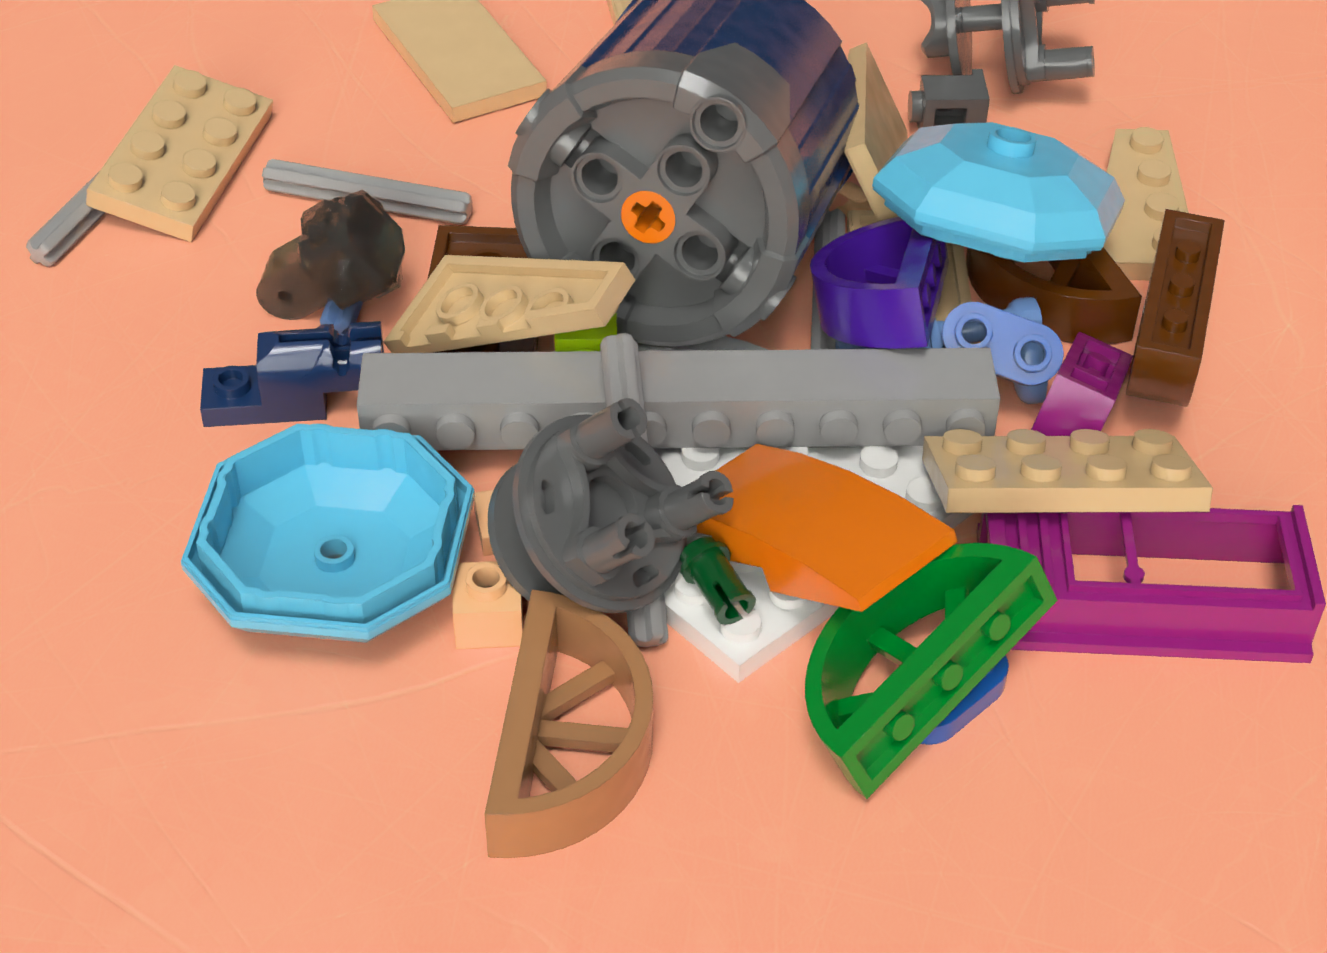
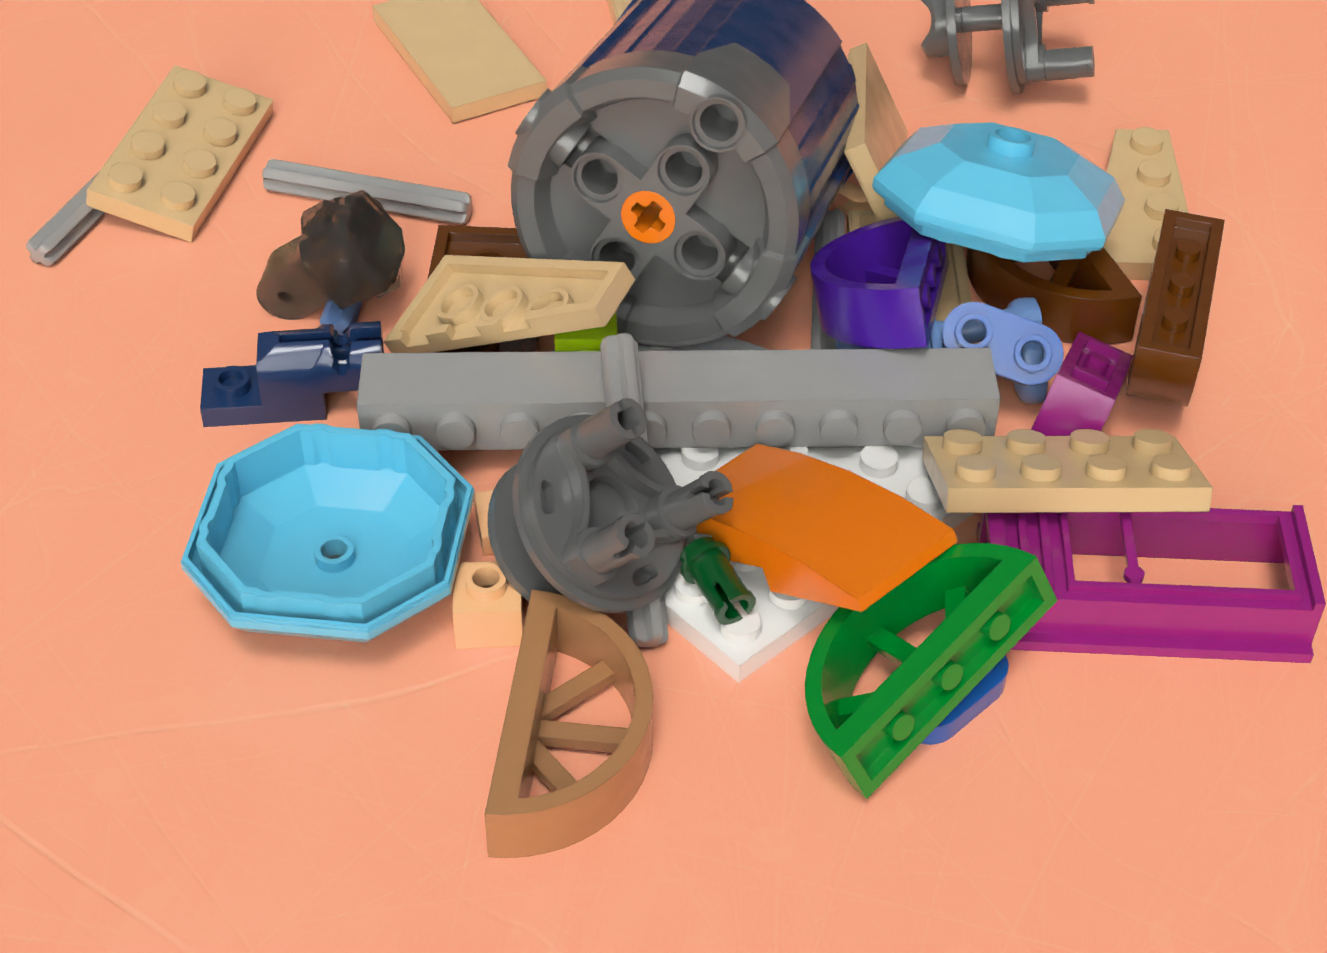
dark grey brick [908,69,990,129] -> none

